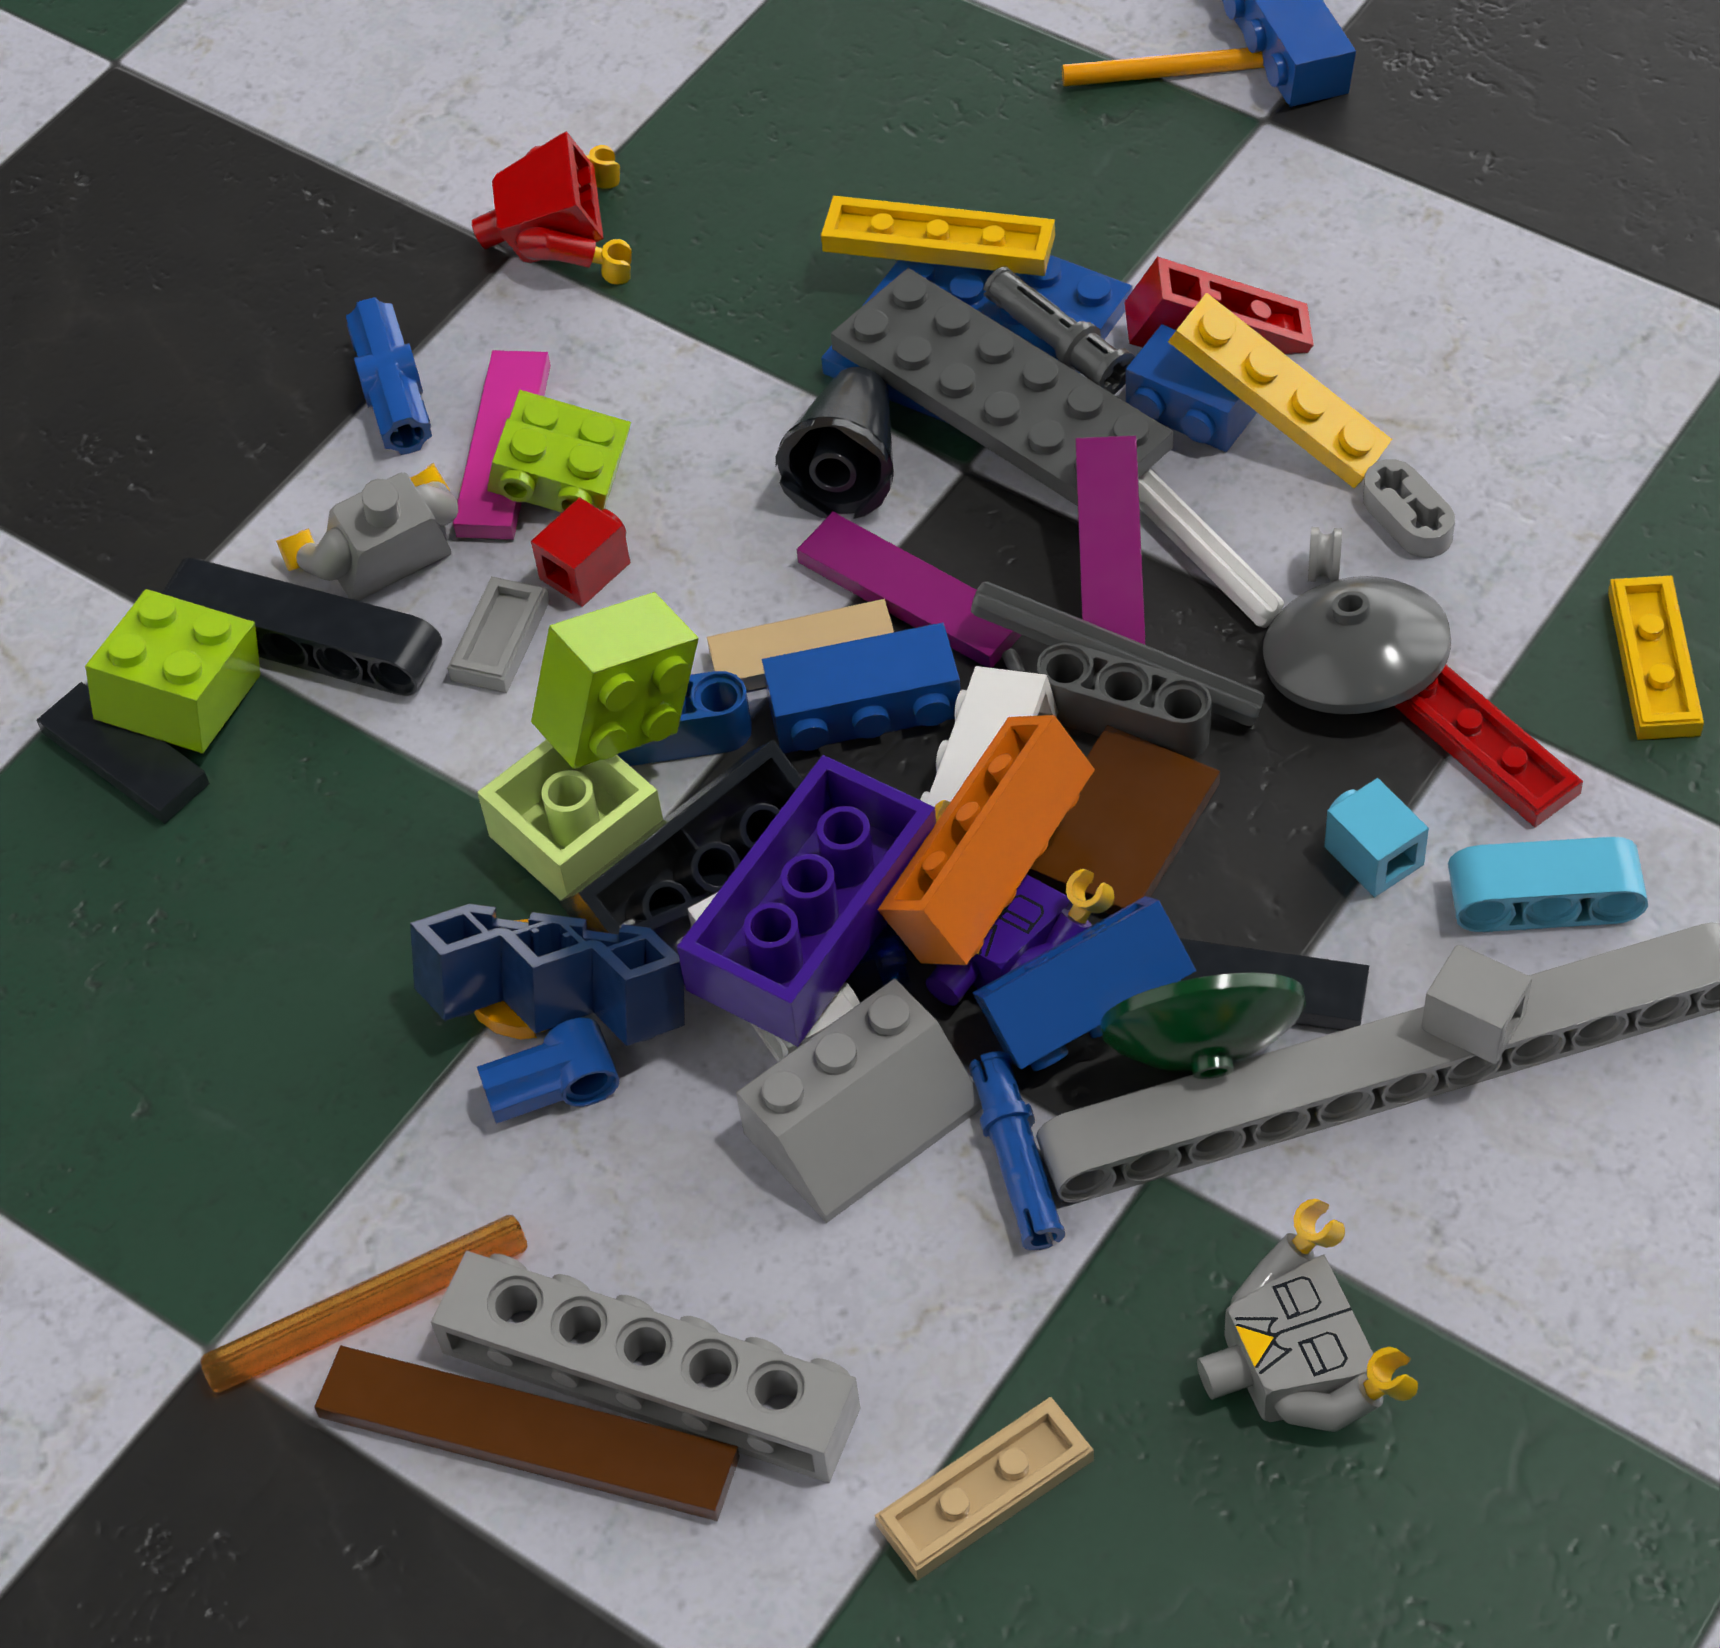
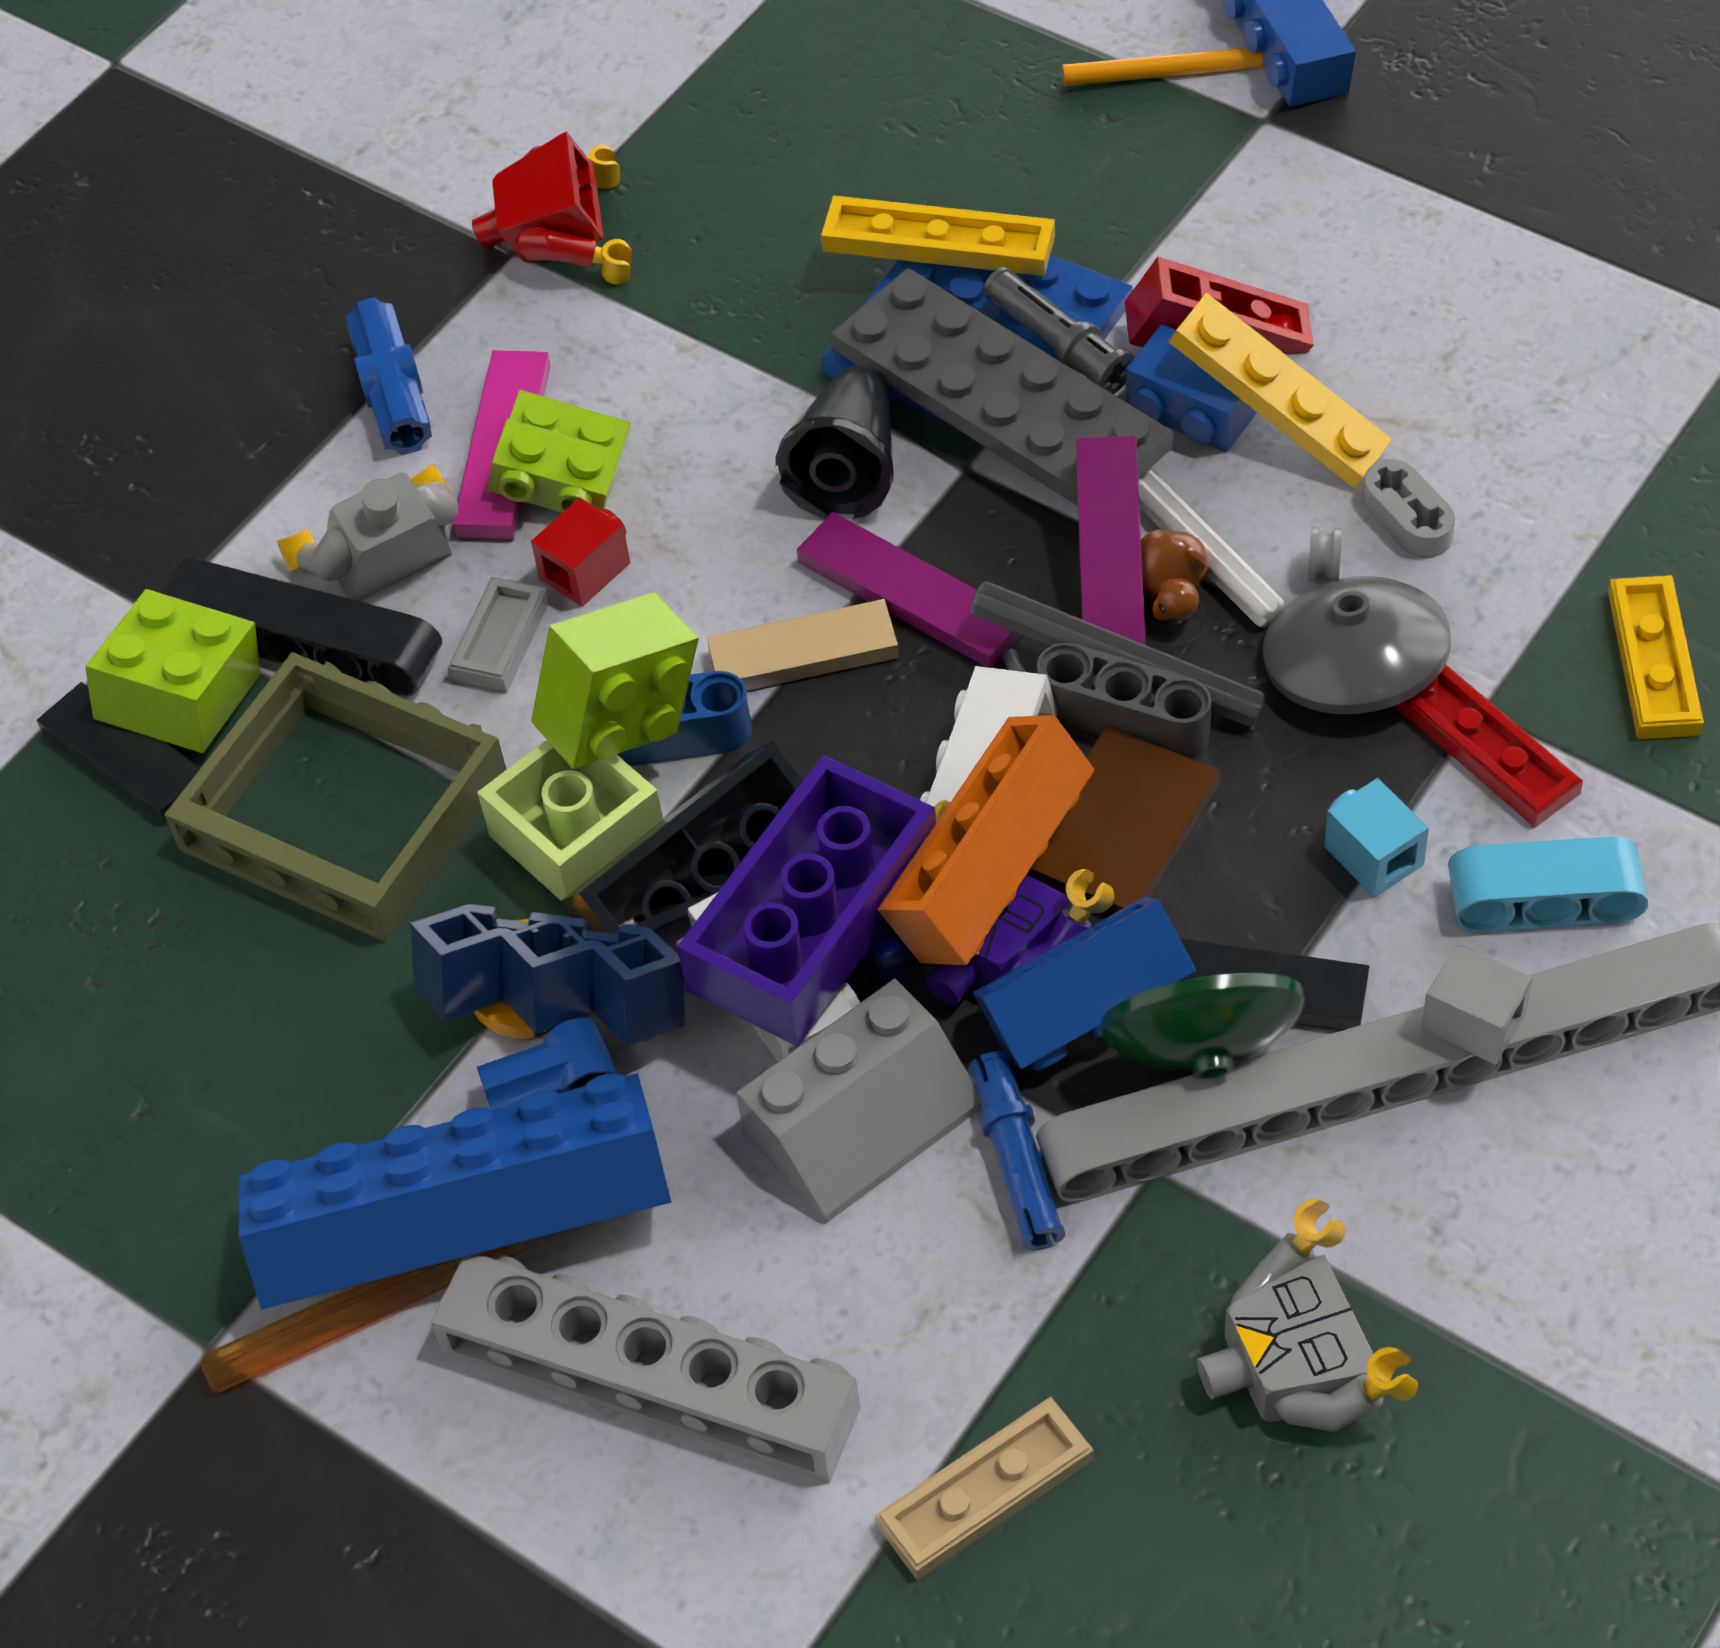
reddish brown tile [314,1345,740,1521] -> none
blue brick [762,622,961,753] -> none
none -> olive window [164,652,507,942]
none -> blue brick [239,1073,672,1310]
none -> dark orange animal [1141,529,1208,621]

